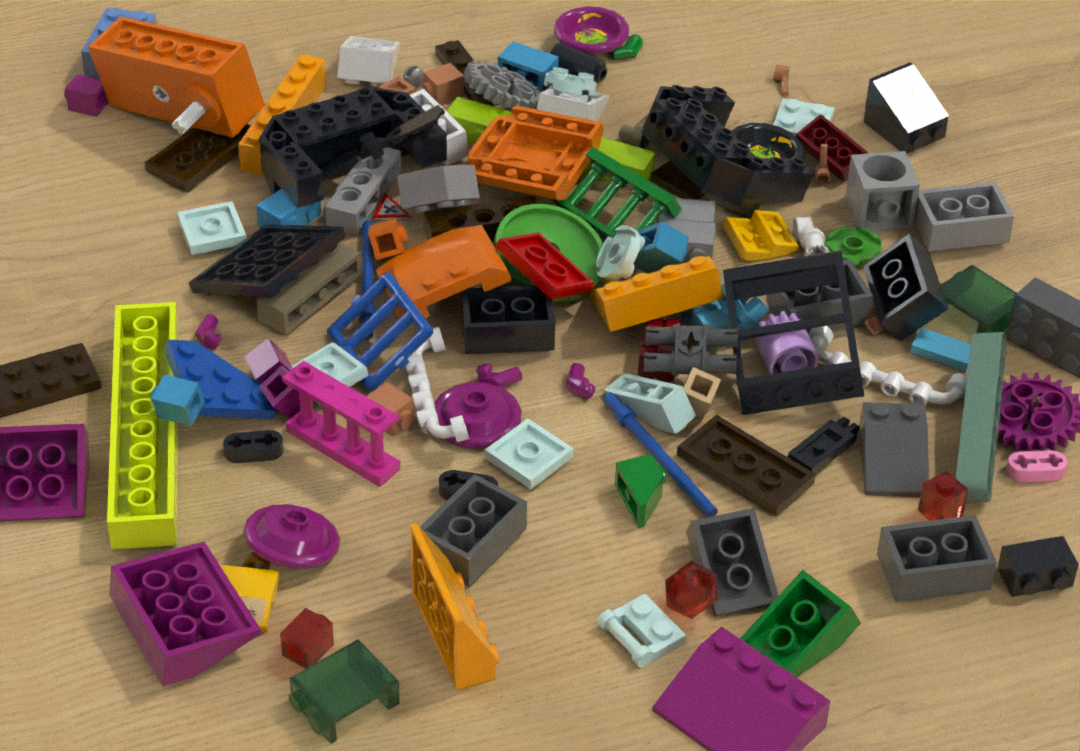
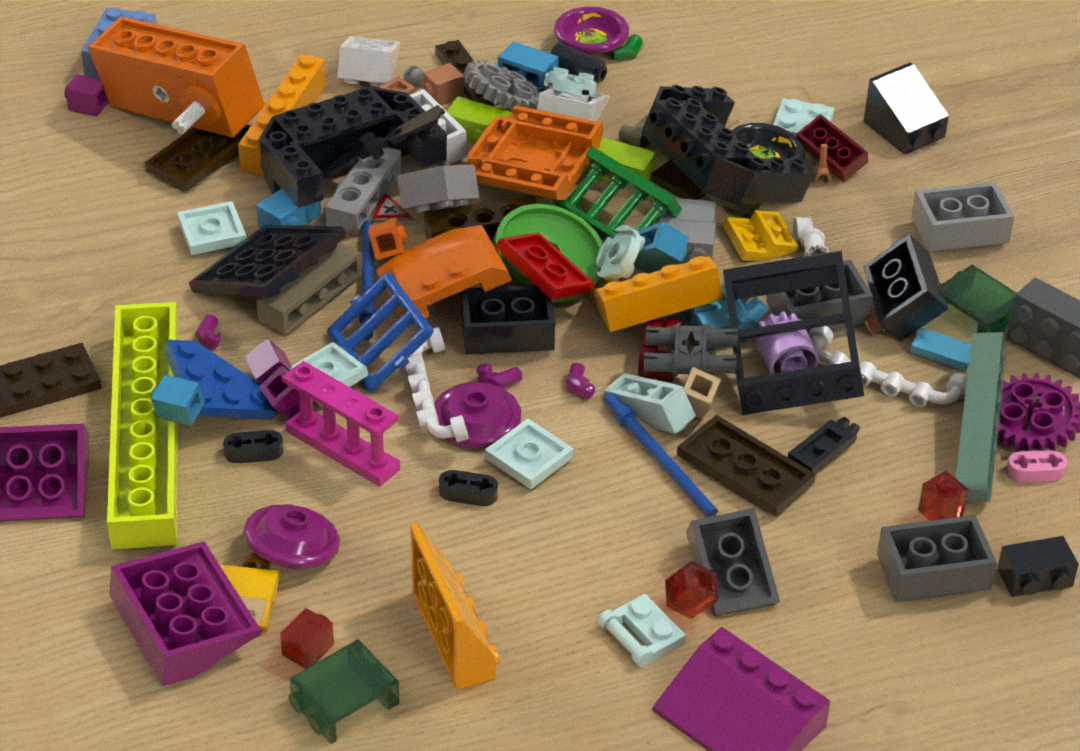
nougat brick [366,382,414,437] -> none
dark grey brick [420,474,527,587] -> none
green slope [615,454,666,528] -> none
green slope [740,570,861,677] -> none
nougat hand [774,65,790,97] -> none
bright green tile [825,226,882,269] -> none
light grey brick [845,151,920,232] -> none
dark grey slope [859,402,929,497] -> none

